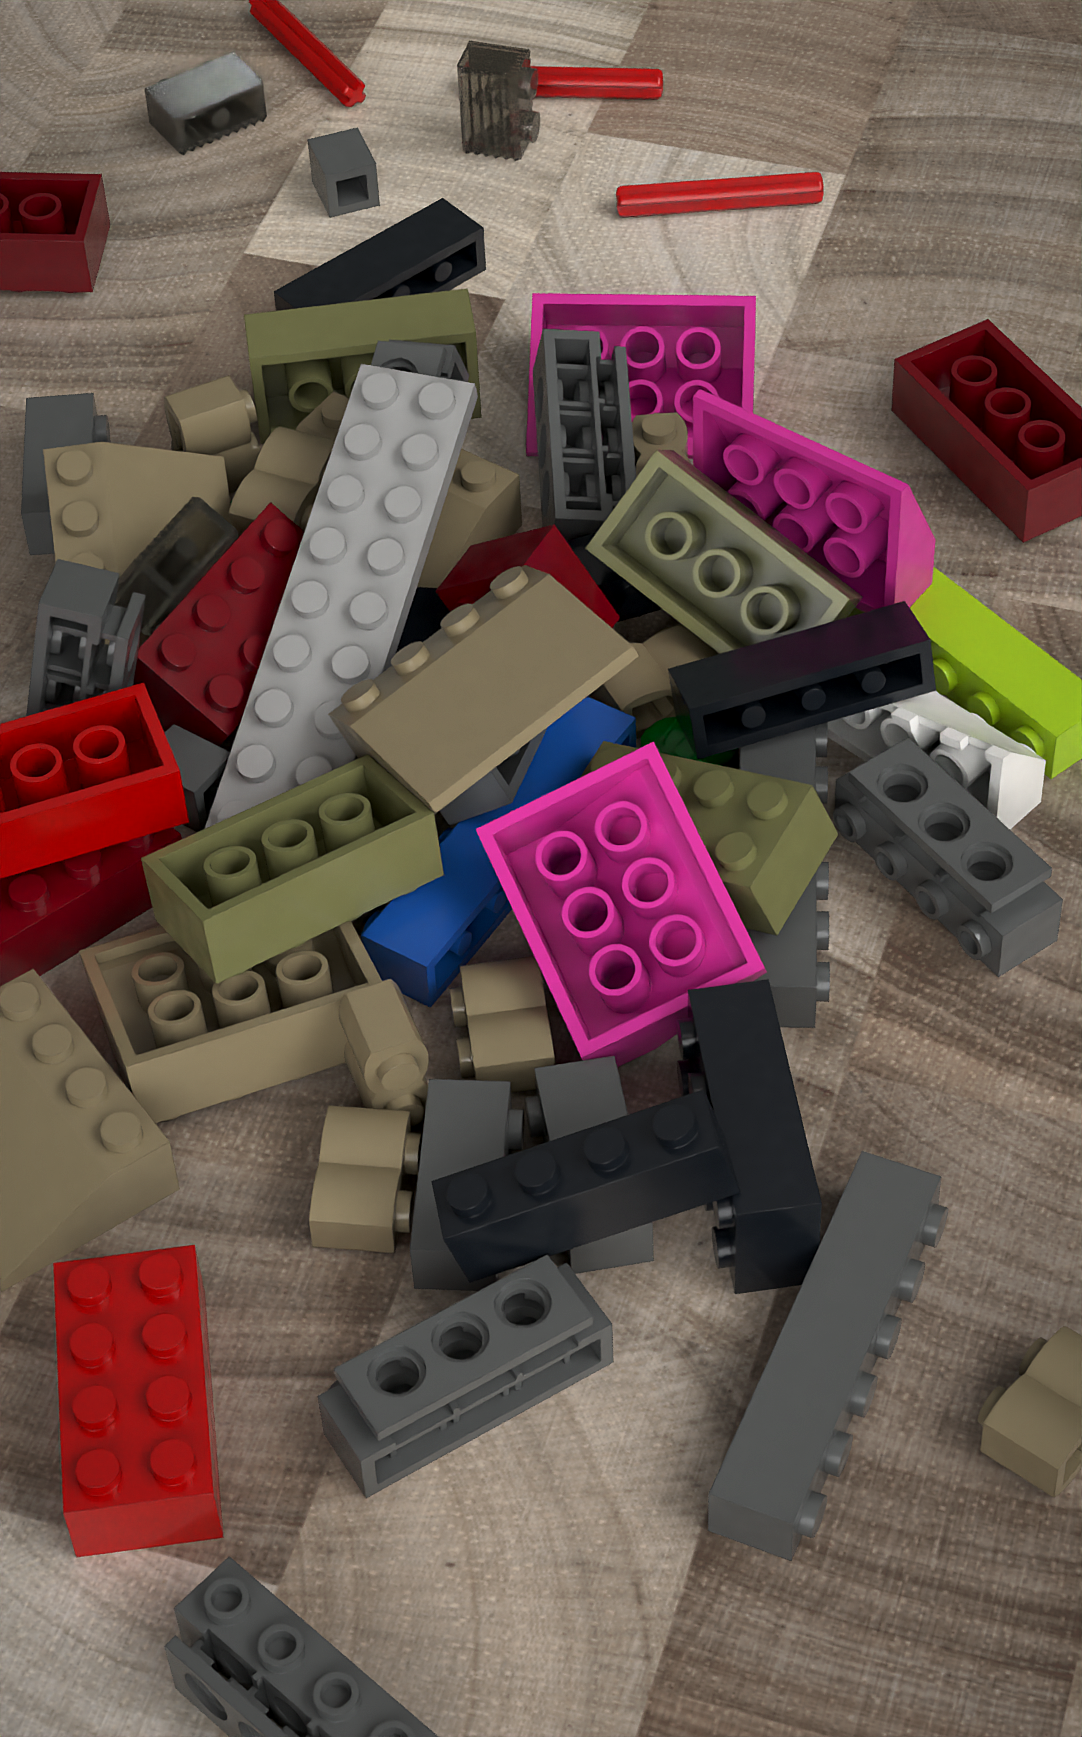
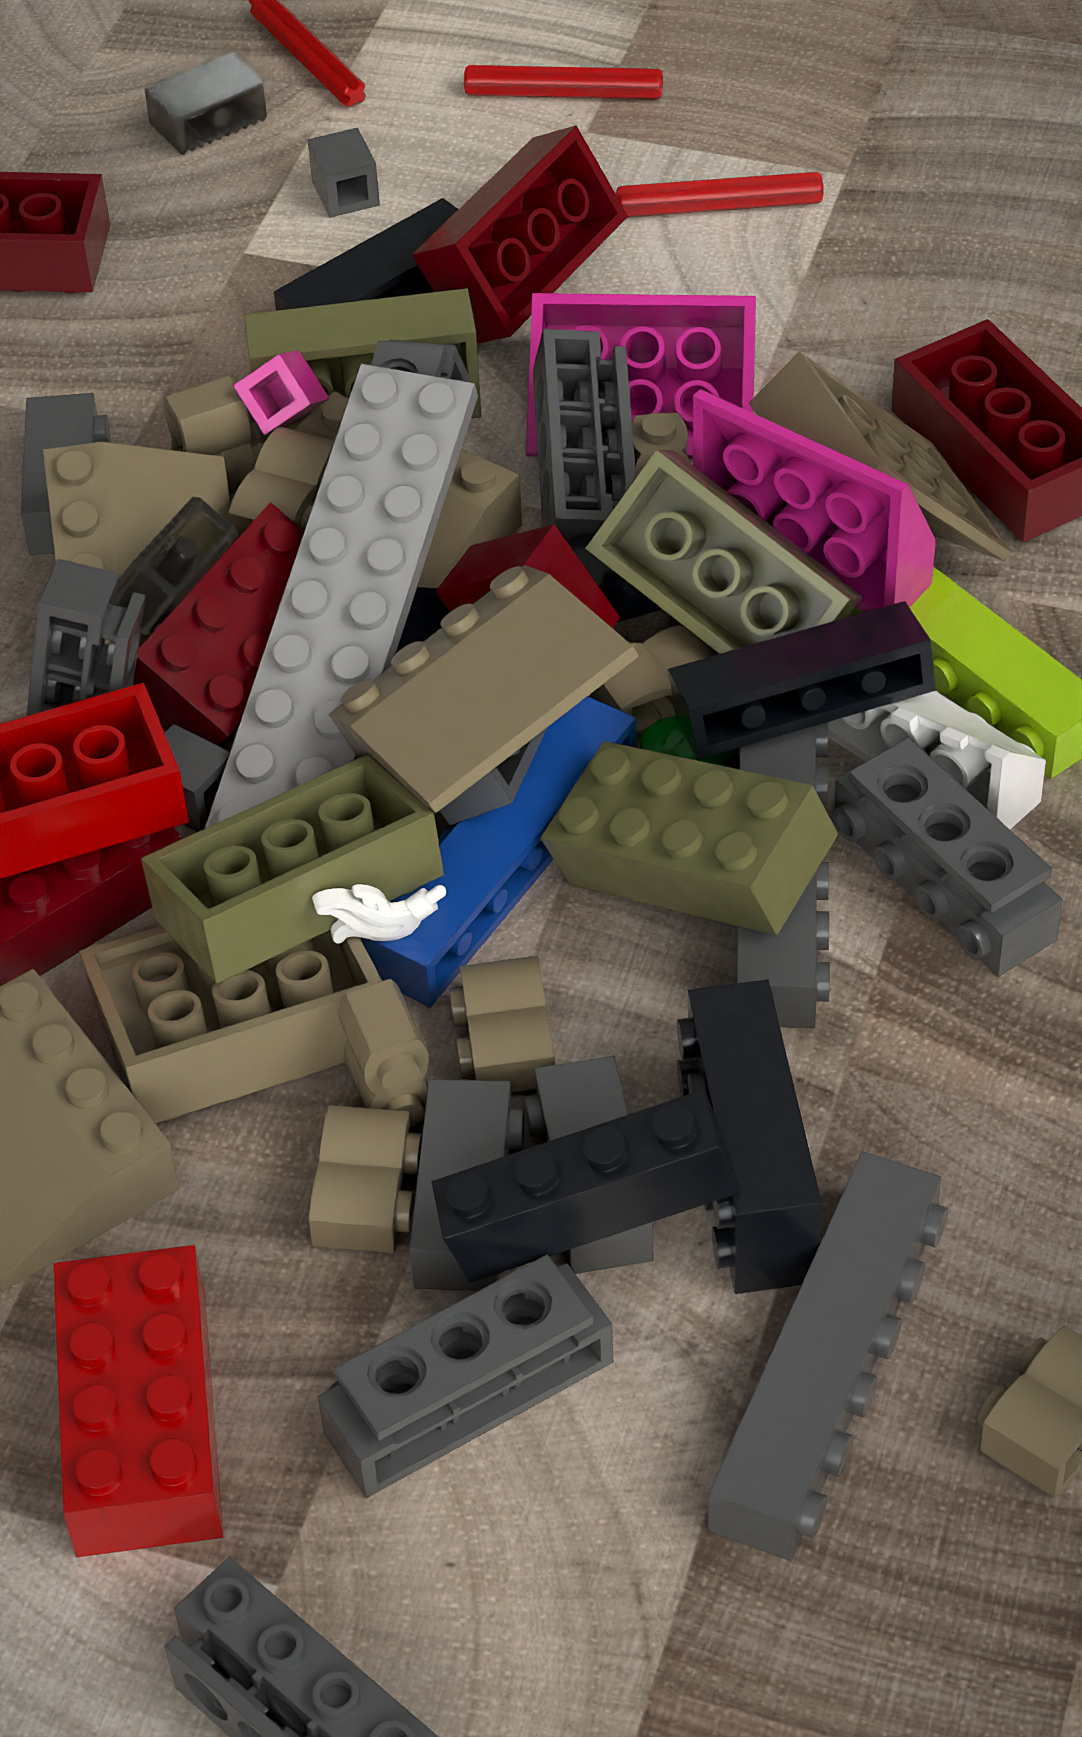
clear smoke brick [457,41,540,161] -> none
dark pink slope [476,742,767,1068] -> none
none -> dark pink brick [233,350,330,435]
none -> white piece [312,884,446,943]
none -> dark red brick [412,125,628,344]
none -> dark tan slope [749,352,1012,561]

